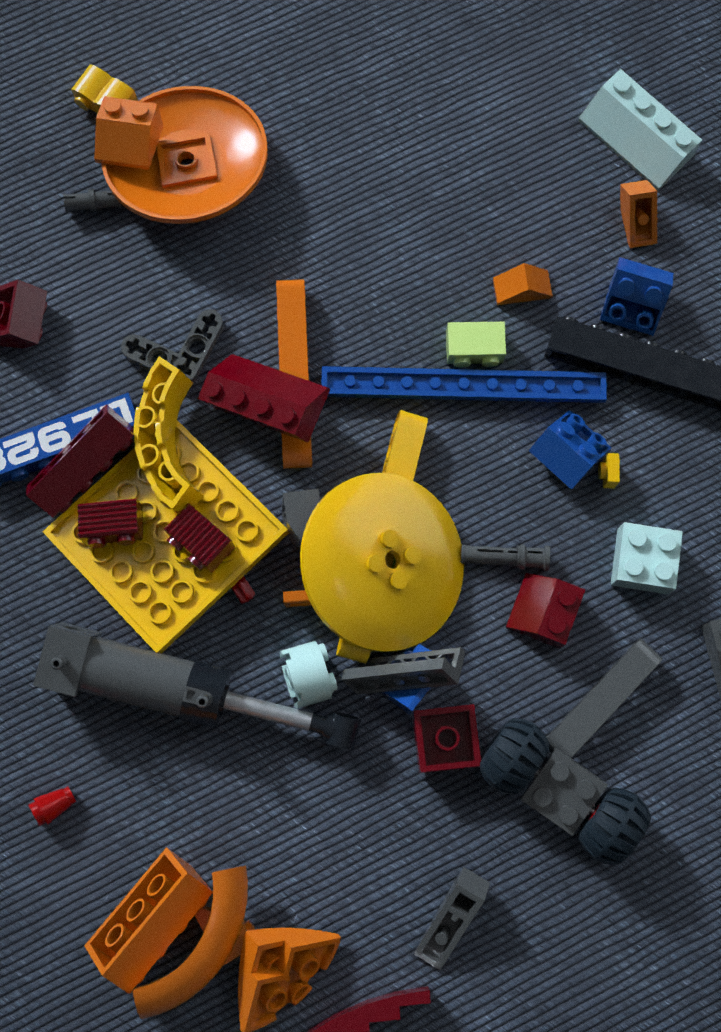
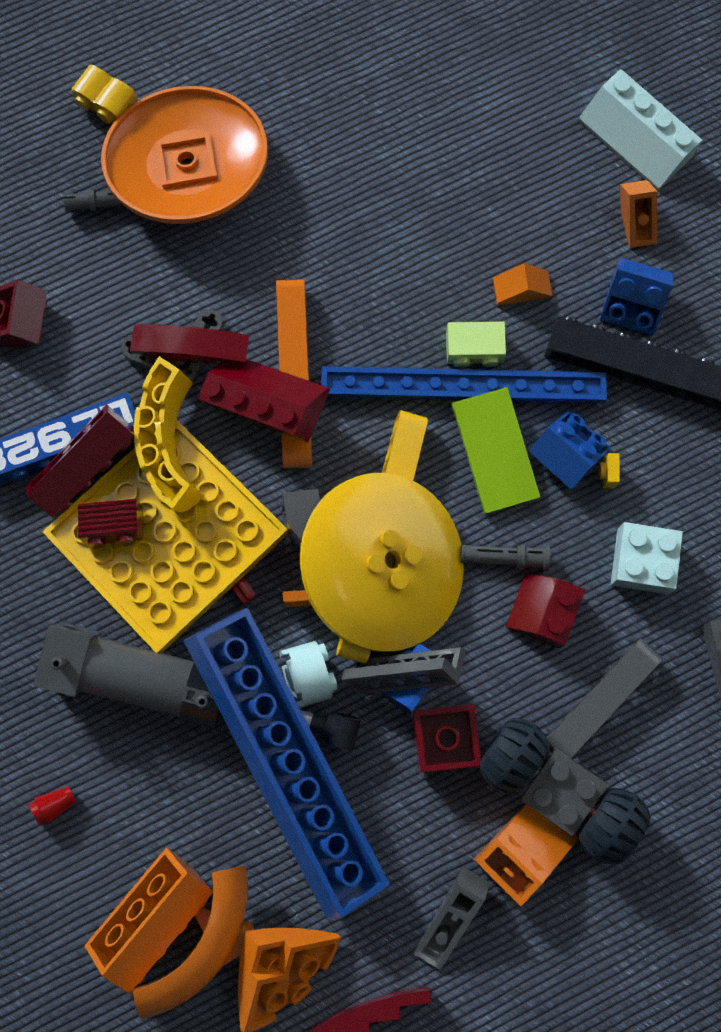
orange slope [94,96,163,170] -> none
dark red brick [164,503,235,573] -> none
none -> dark red slope [130,324,250,365]
none -> blue brick [183,608,390,918]
none -> lime tile [451,387,540,514]
none -> orange slope [473,804,579,906]

